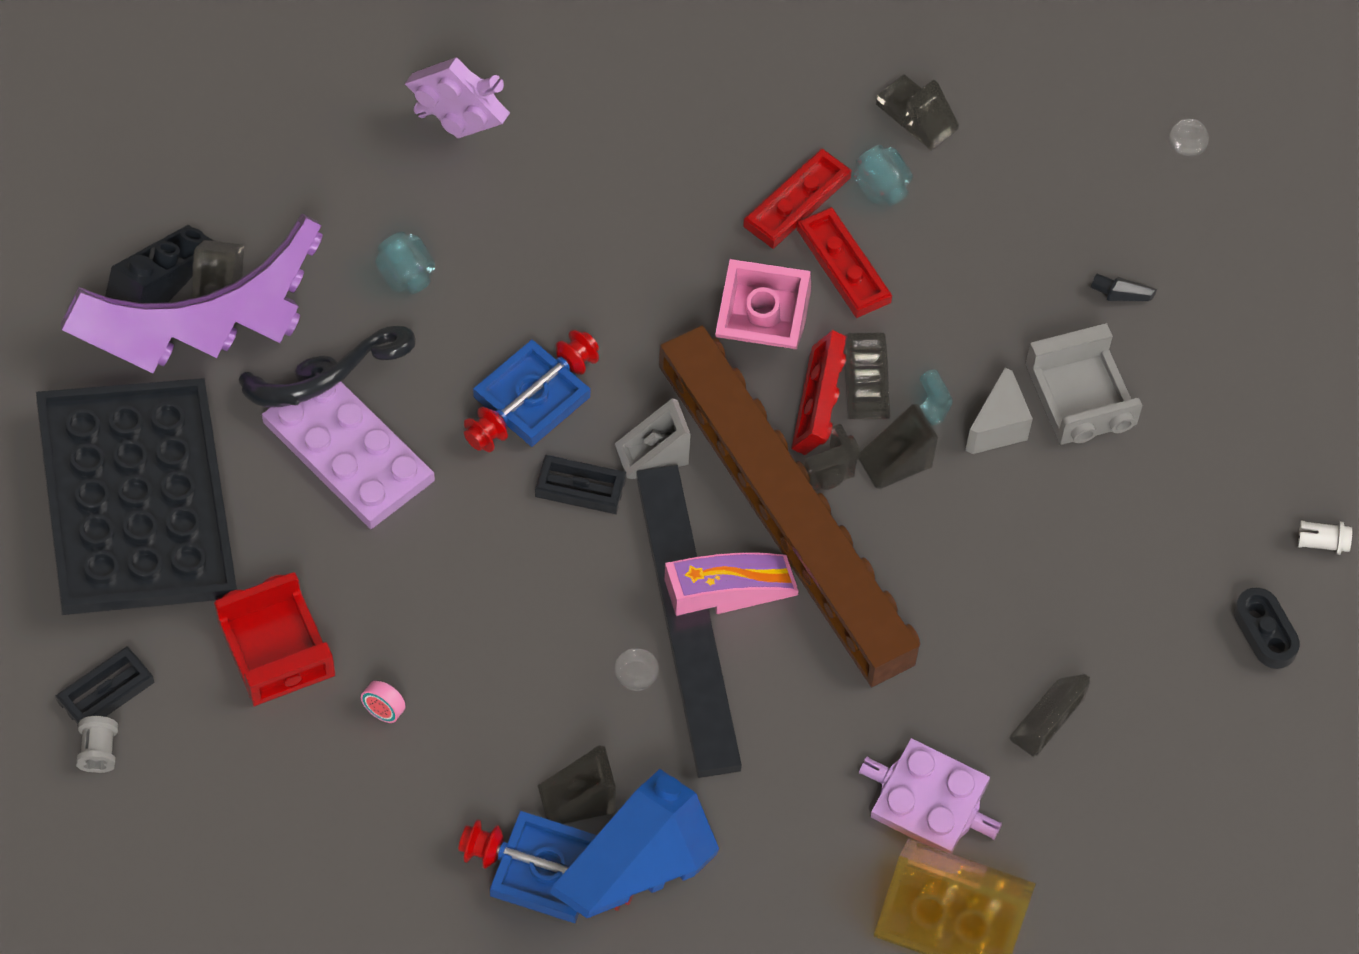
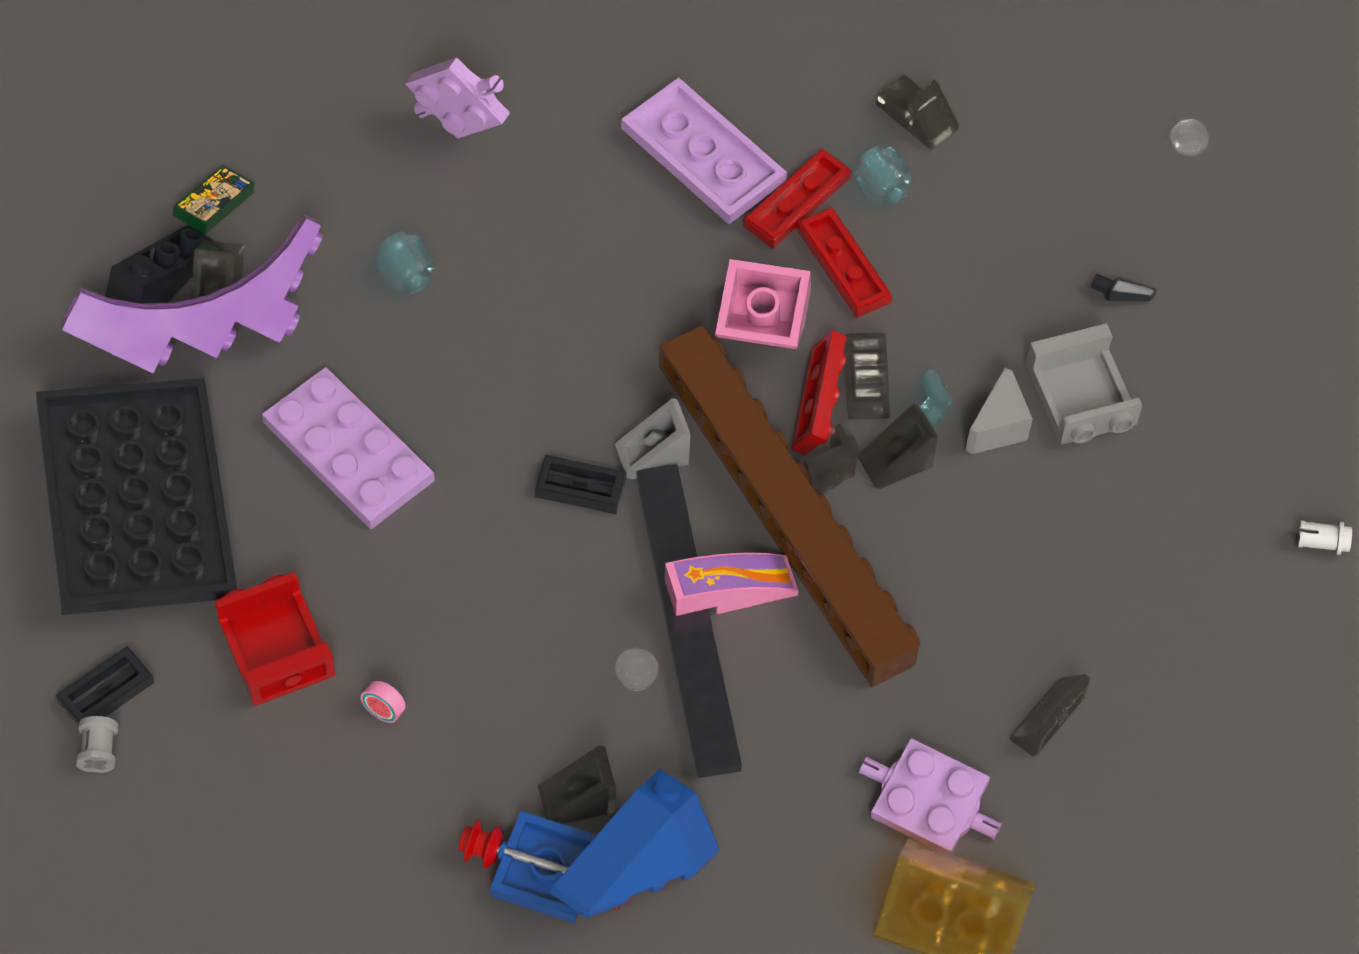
black plant [239,326,416,407] -> none
blue plate [464,330,599,452] -> none
black plate [1234,587,1300,669] -> none
none -> tile [173,165,255,234]
none -> lavender plate [621,77,787,224]

